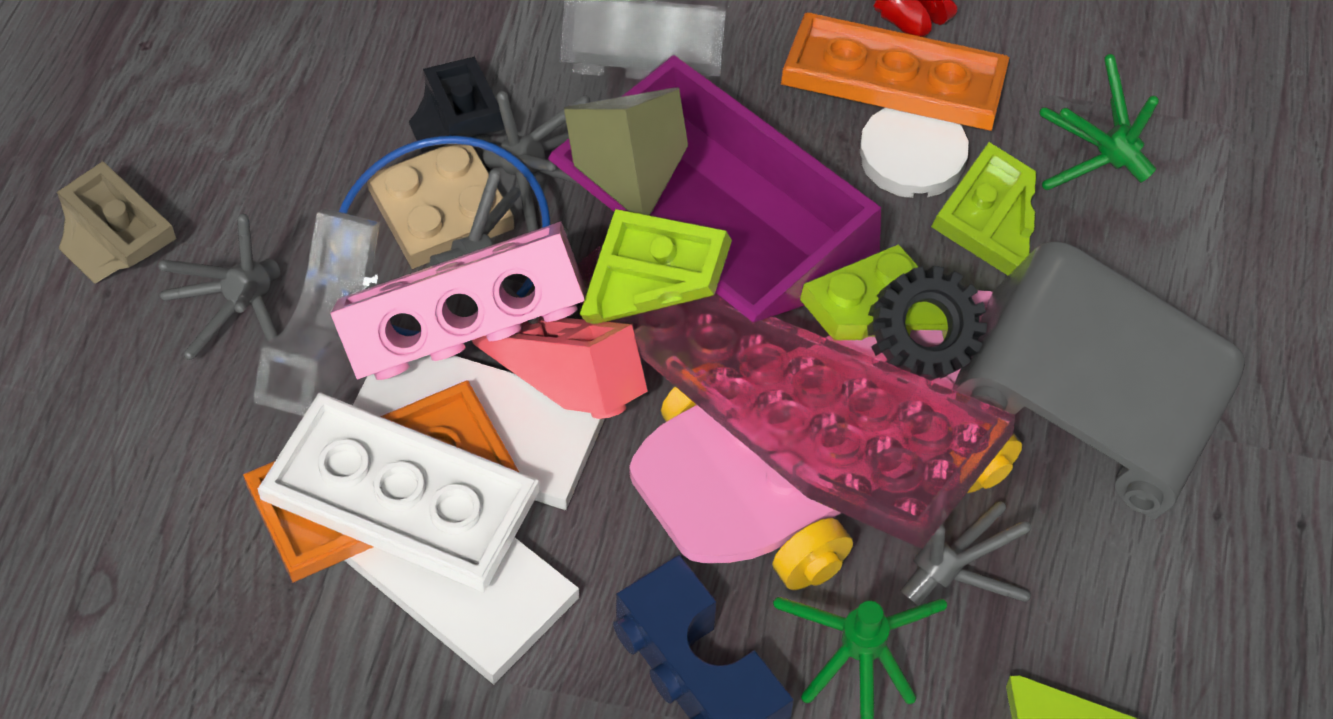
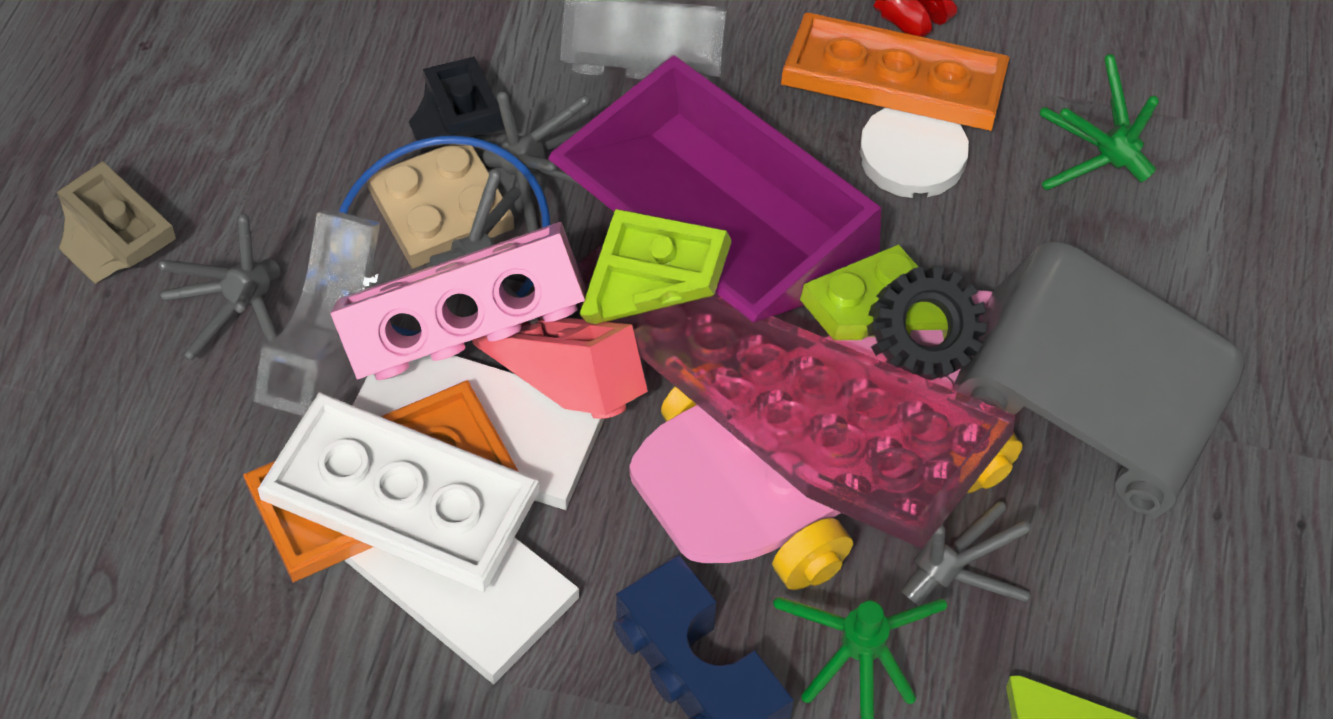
olive slope [564,87,688,216] -> none
lime wing [931,142,1036,276] -> none

